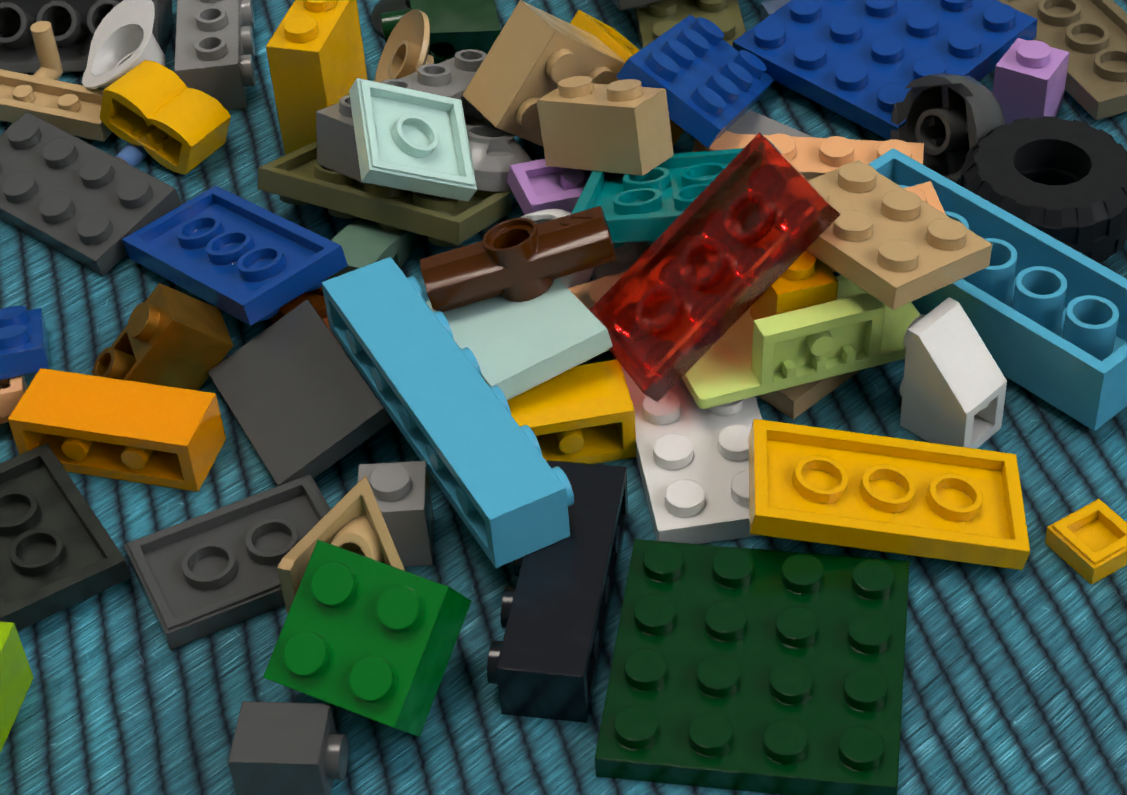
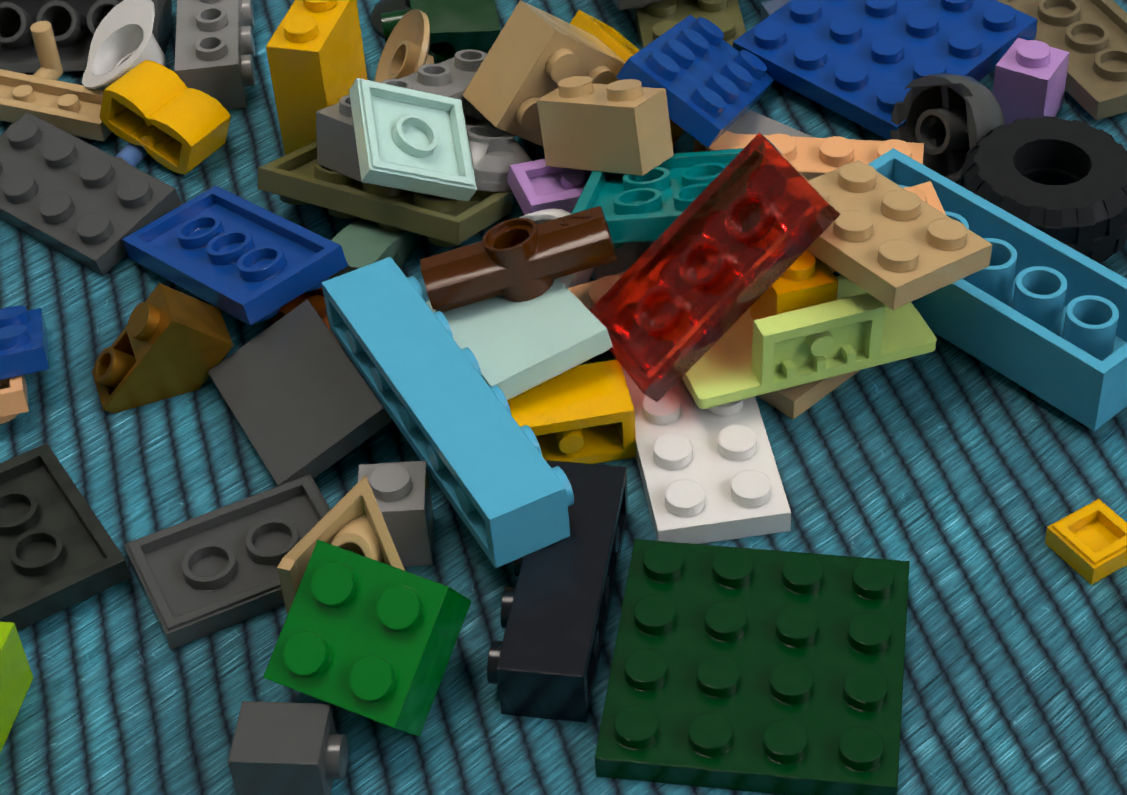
light orange brick [8,368,226,492] -> none
yellow plate [749,419,1030,570] -> none
white slope [900,297,1007,449] -> none

